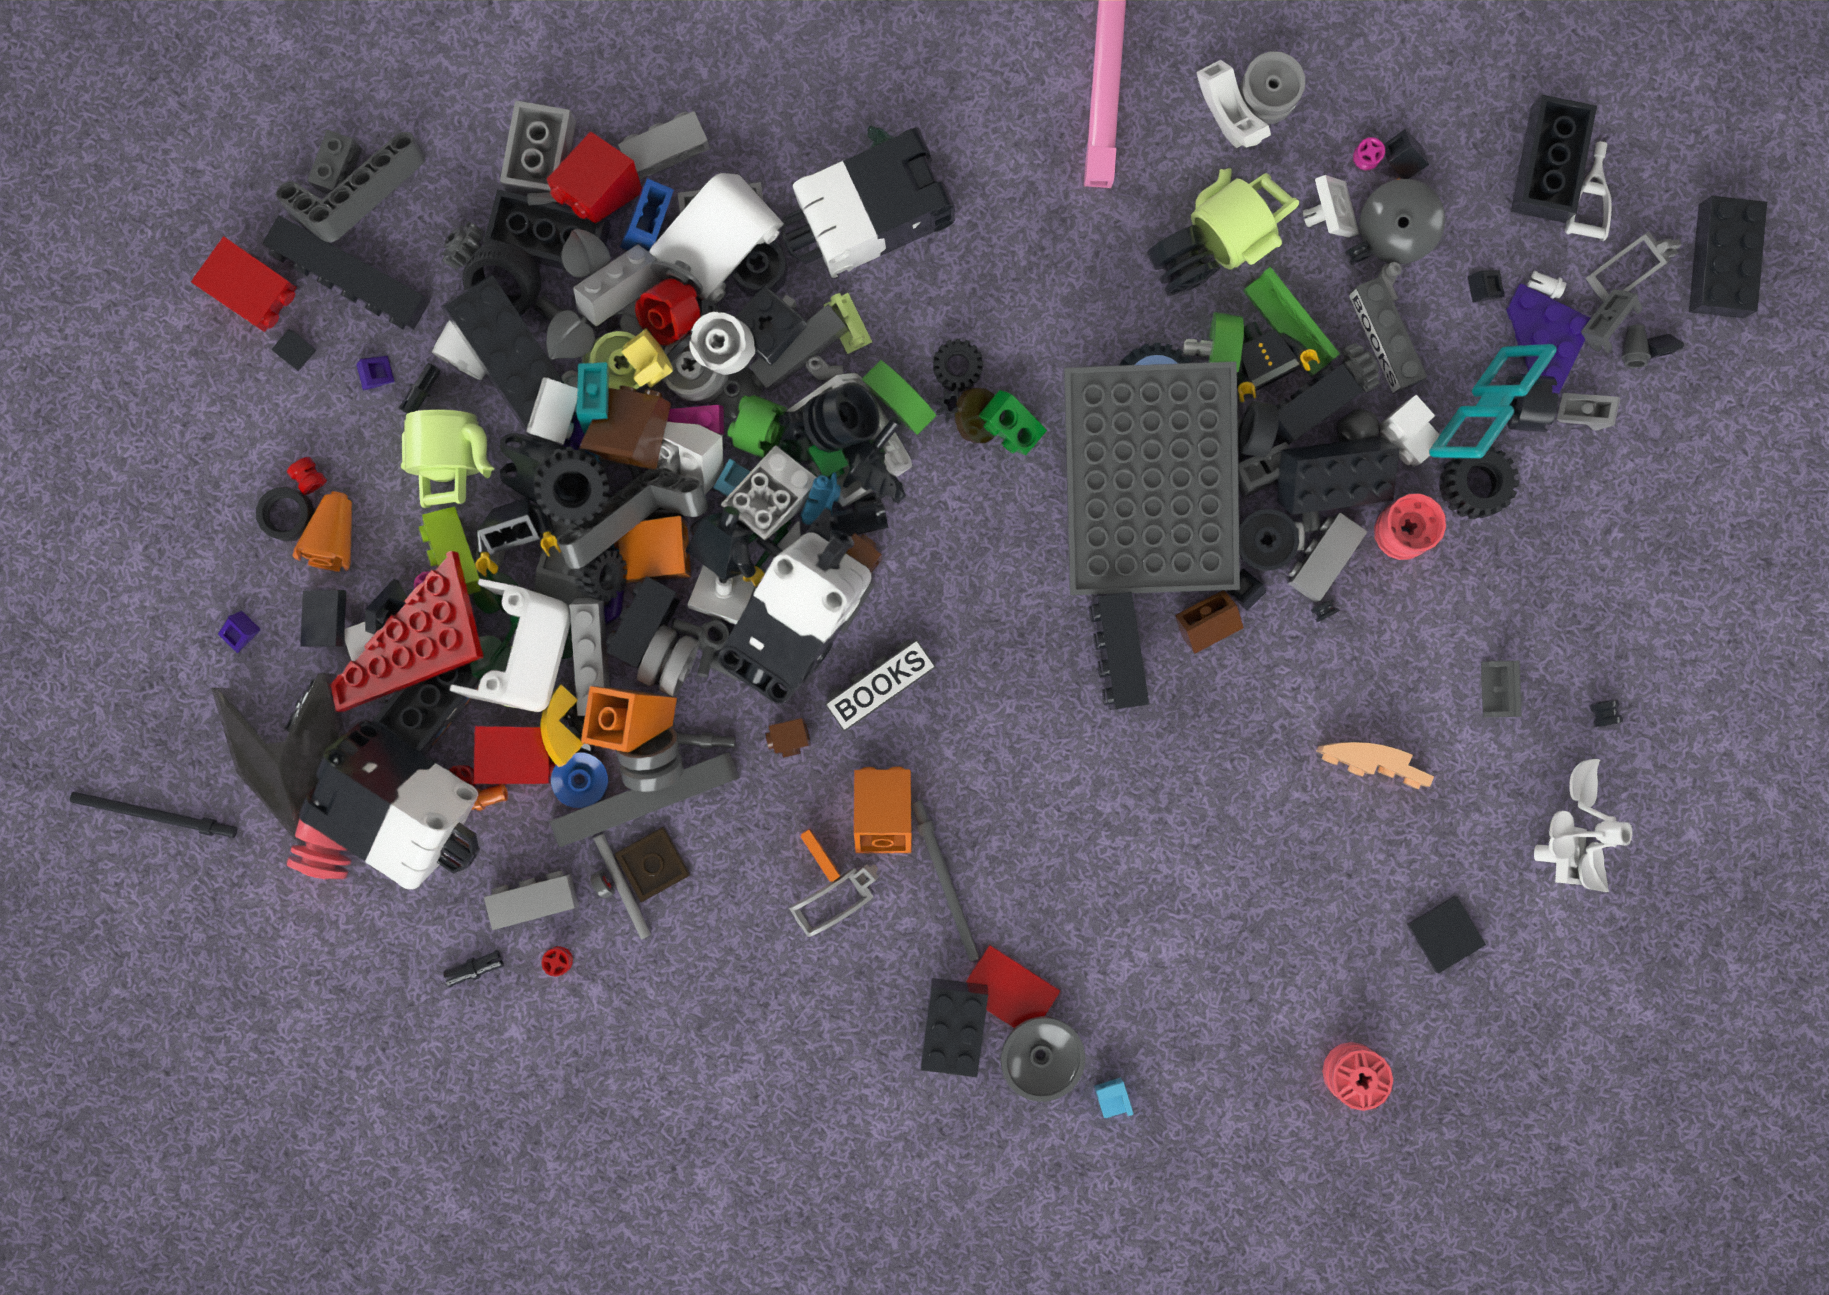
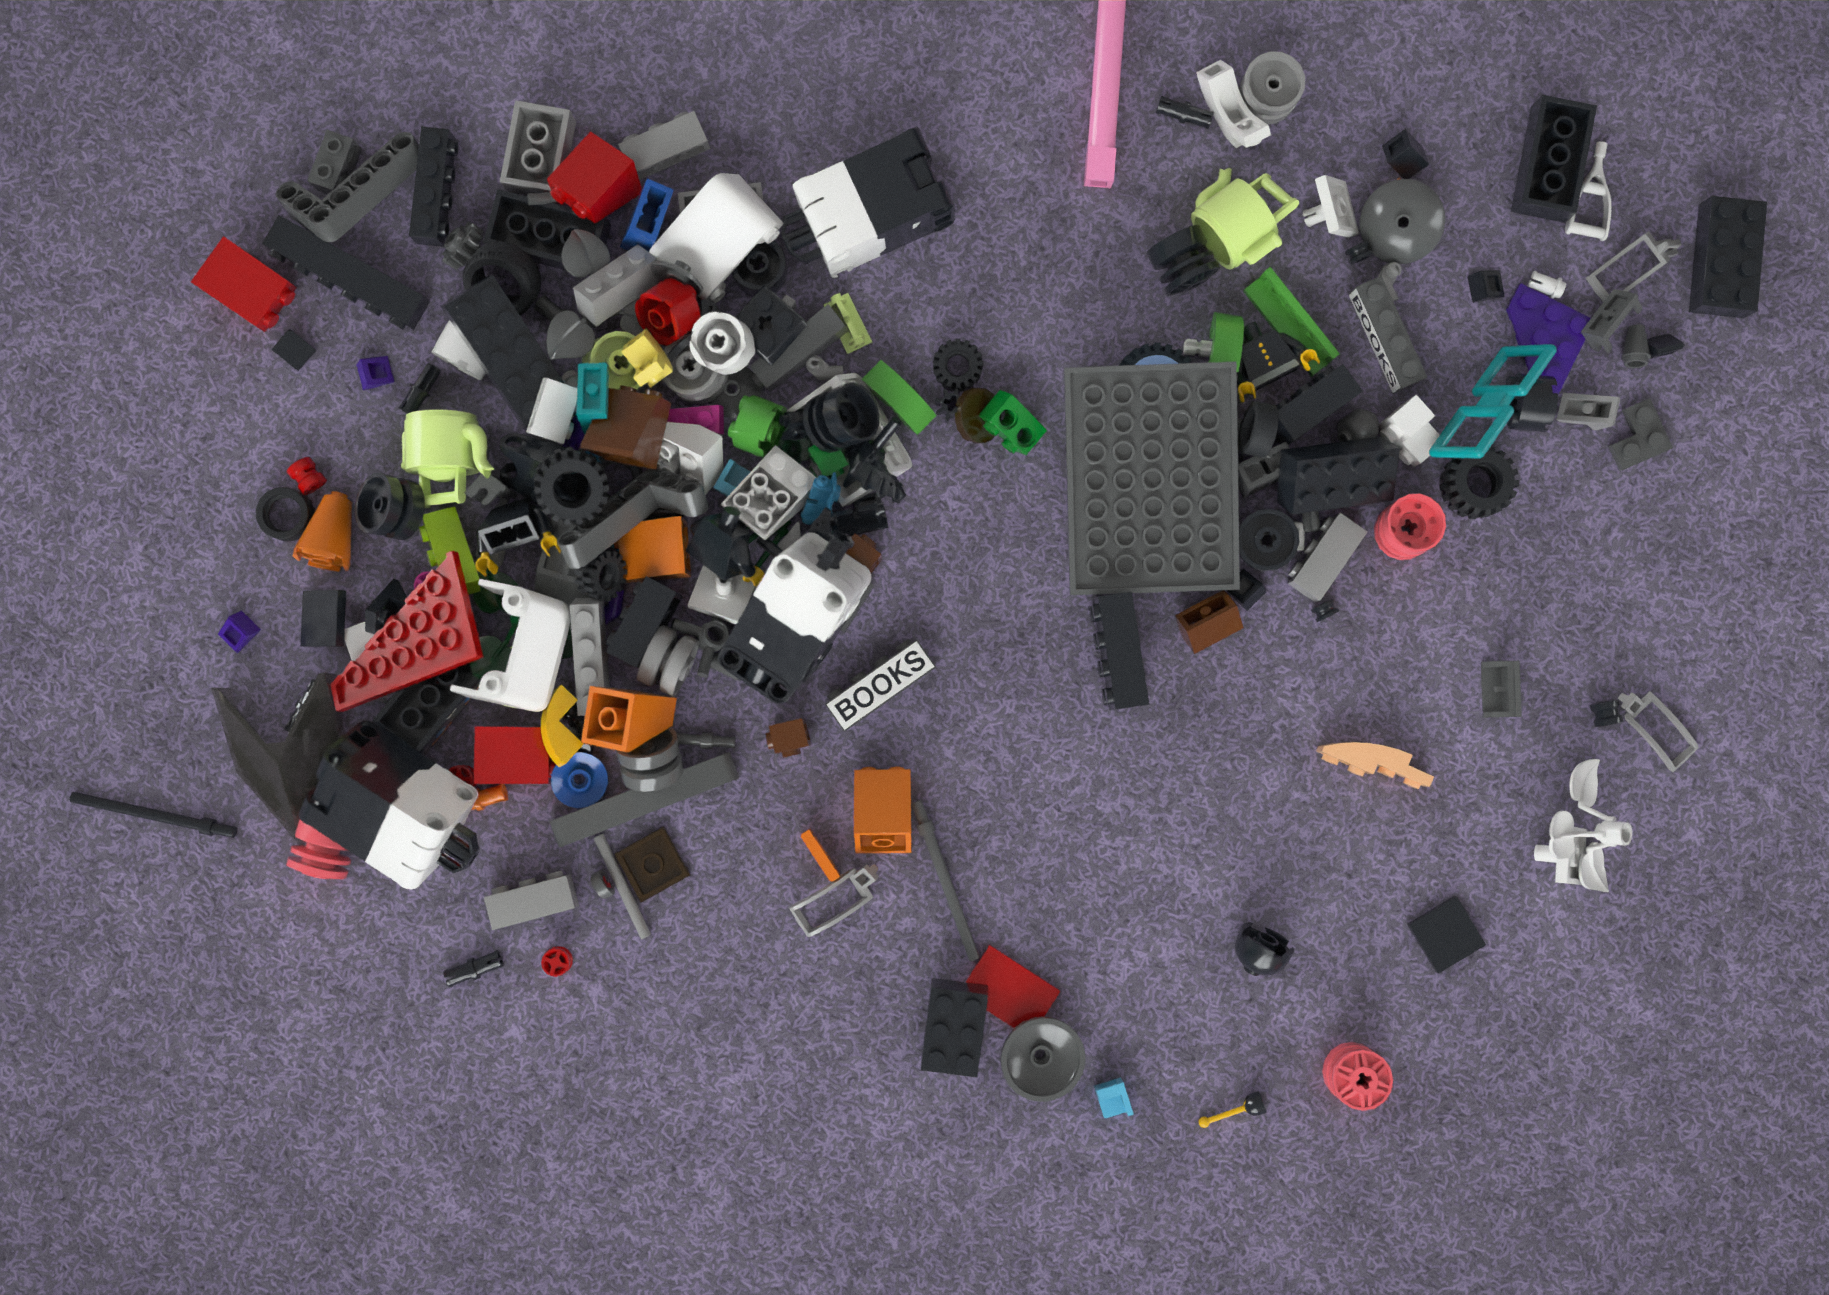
plant [867,126,894,148] -> none
dark grey gear [1341,342,1380,393] -> none
dark pink wheel [1353,137,1385,170] -> none
none -> black wheel [354,473,425,540]
none -> black brick [409,126,459,247]
none -> dark grey hinge [465,473,518,508]
none -> black pin [1156,95,1214,129]
none -> hinge [1198,1091,1267,1128]
none -> black cylinder [1235,922,1294,976]
none -> dark grey plate [1608,398,1673,471]
none -> light grey sword [1618,691,1699,772]

